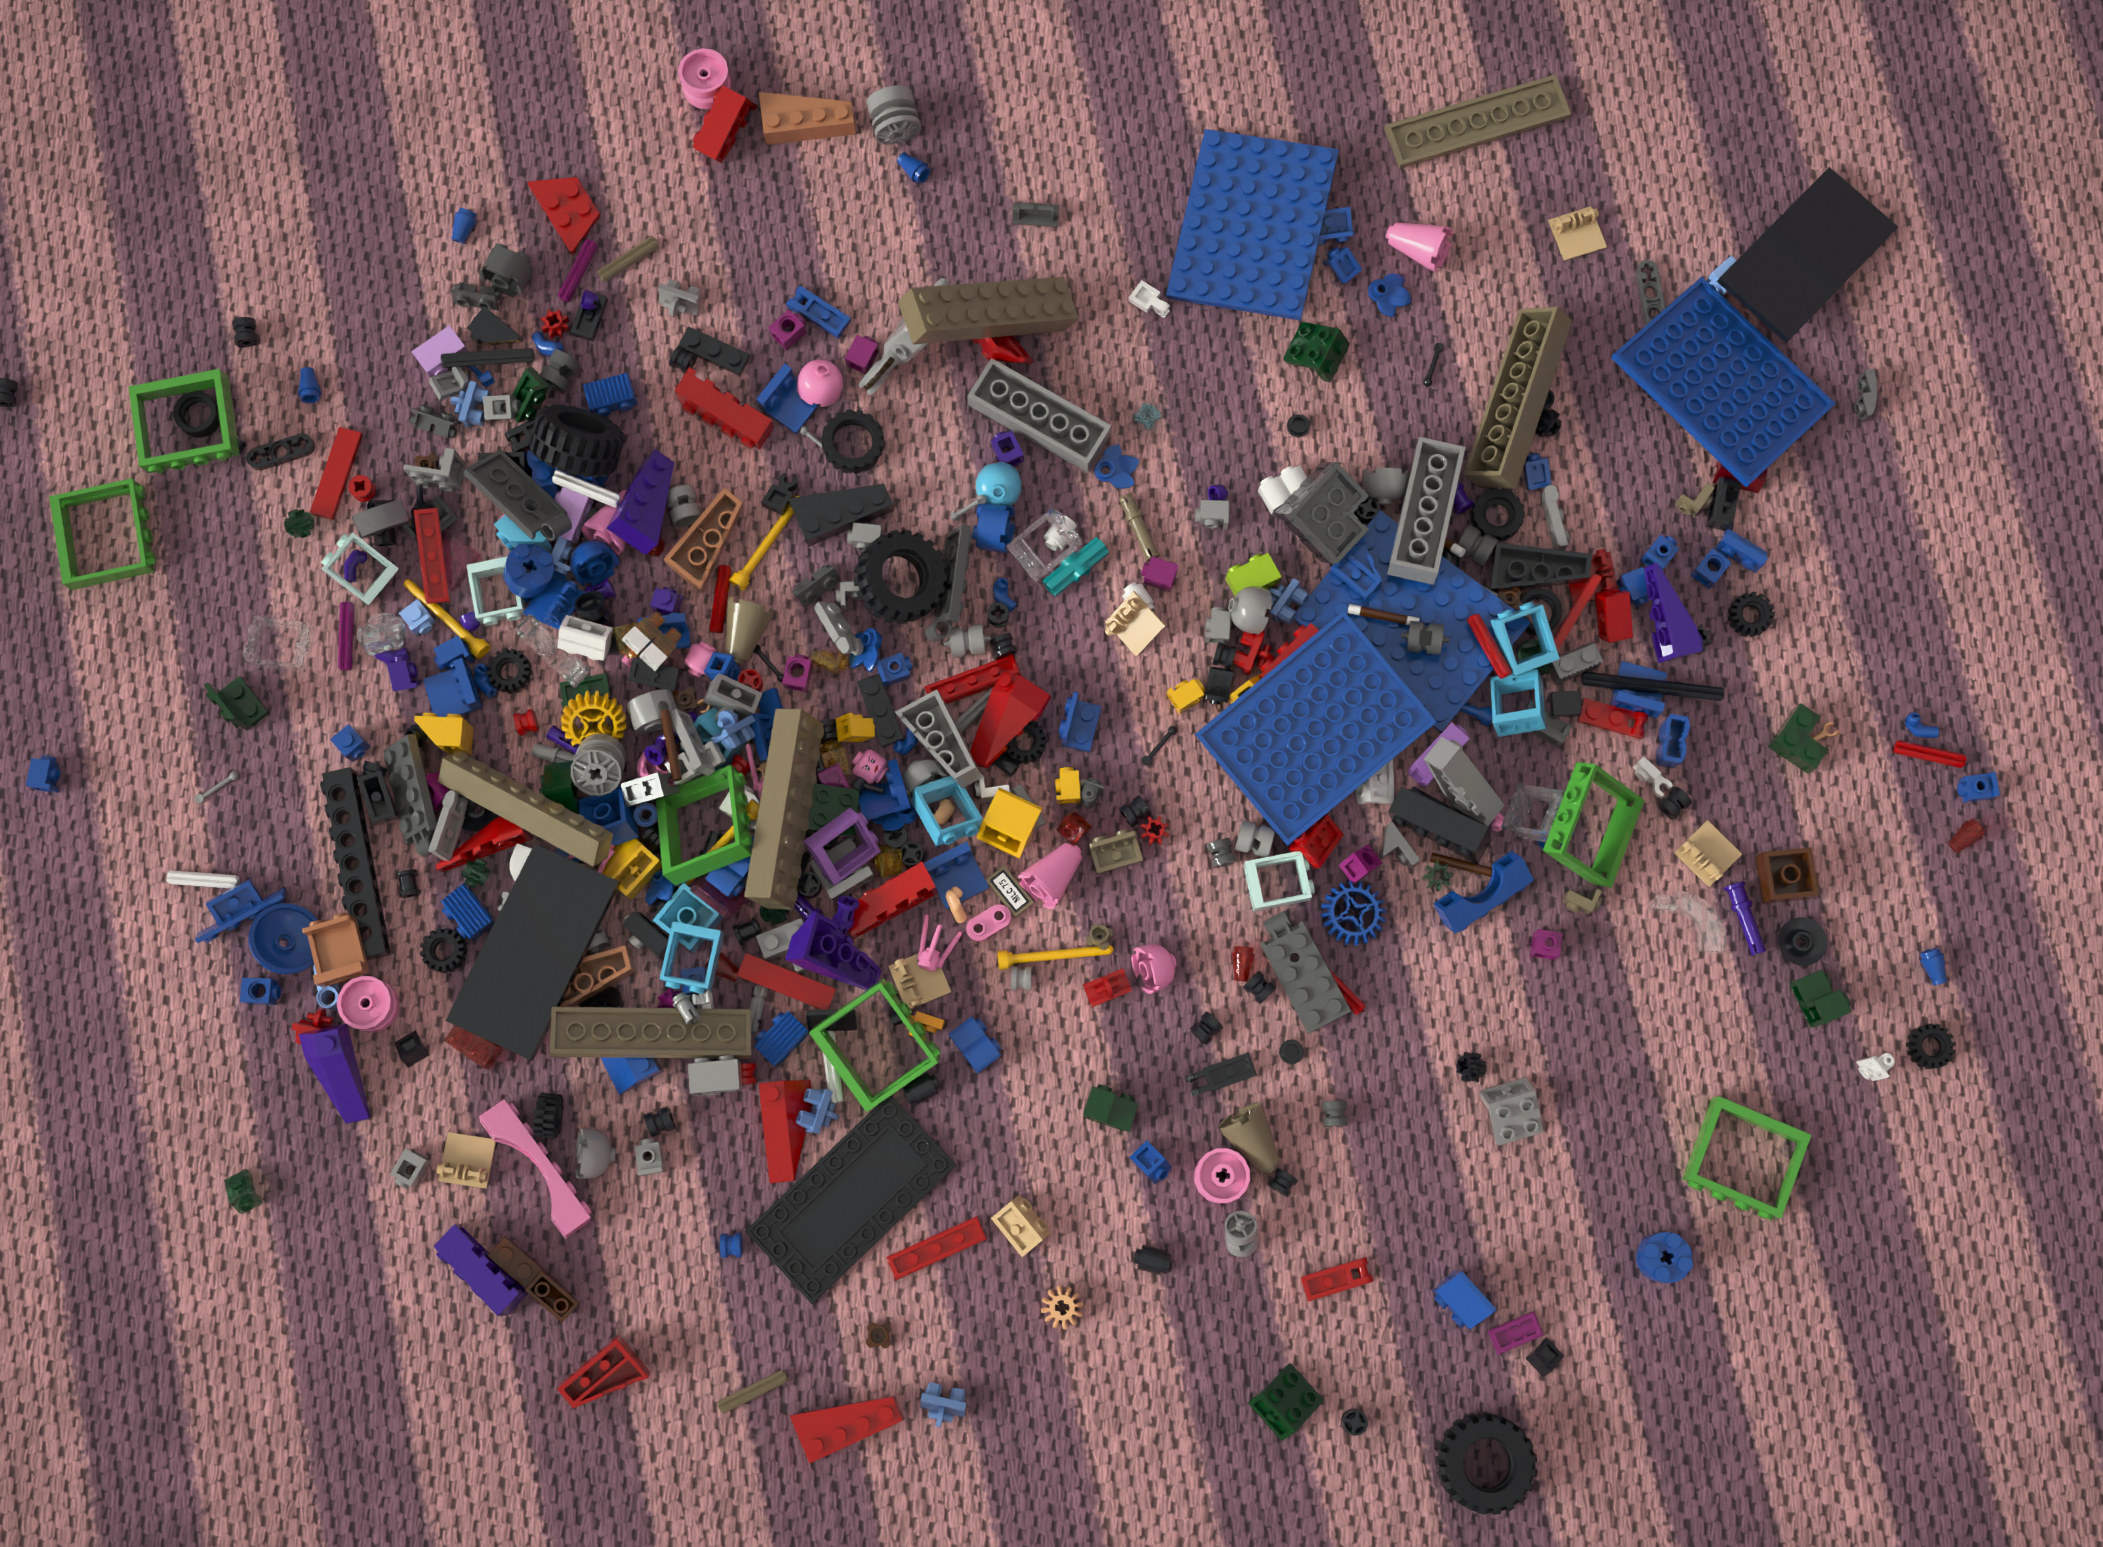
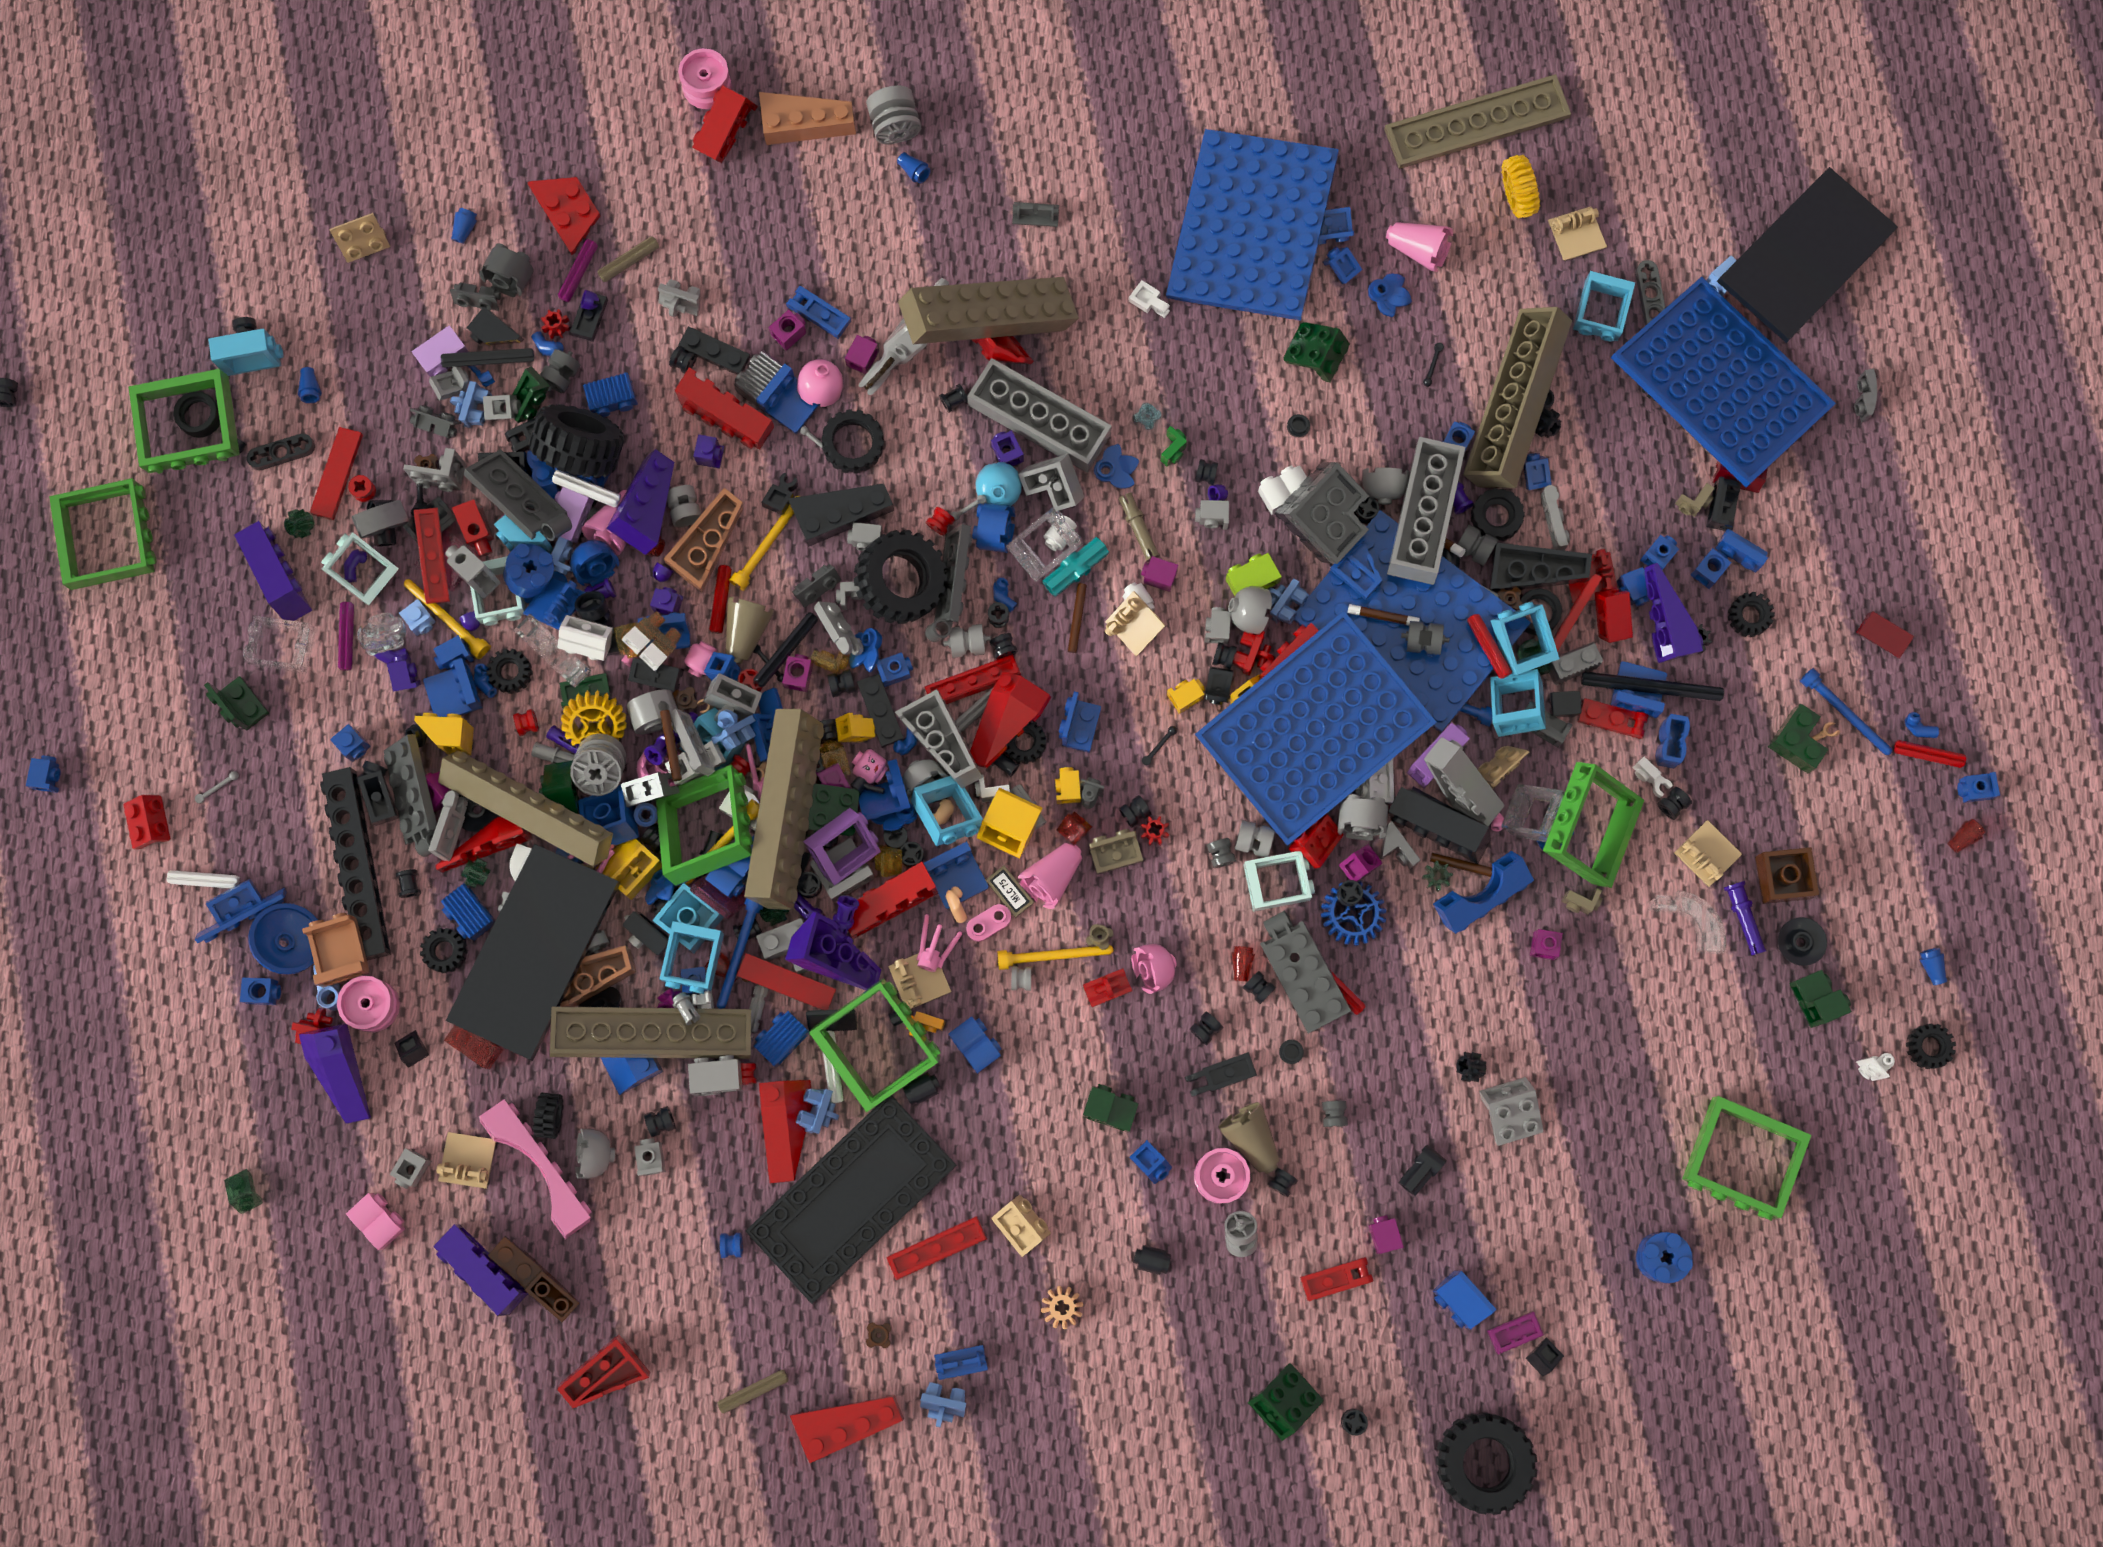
none -> red bracket [123,795,171,849]
none -> medium azure window [208,328,284,376]
none -> dark purple wedge [234,521,313,624]
none -> tan hinge [329,213,390,263]
none -> bright pink brick [346,1193,405,1250]
none -> light grey torso [445,545,501,599]
none -> red torso [452,499,494,557]
none -> dark purple hinge [653,562,674,582]
none -> dark purple brick [693,434,725,469]
none -> blue piece [717,898,764,1009]
none -> flat silver brick [734,350,783,407]
none -> black axle [753,612,818,688]
none -> black wheel [827,669,856,698]
none -> red wheel [926,507,955,536]
none -> blue hinge [934,1345,988,1380]
none -> black bush [939,384,968,413]
none -> light grey brick [1018,454,1085,511]
none -> reddish brown bar [1067,583,1087,653]
none -> green bracket [1160,426,1187,467]
none -> black wheel [1195,459,1218,485]
none -> black wheel [1337,880,1363,907]
none -> light grey brick [1338,794,1388,841]
none -> magenta brick [1368,1215,1404,1254]
none -> black piece [1398,1144,1447,1196]
none -> blue brick [1443,421,1475,450]
none -> tan hinge [1478,746,1529,789]
none -> yellow gear [1501,155,1540,218]
none -> medium azure window [1573,271,1635,342]
none -> blue piece [1800,668,1892,755]
none -> dark red hinge [1856,611,1914,659]

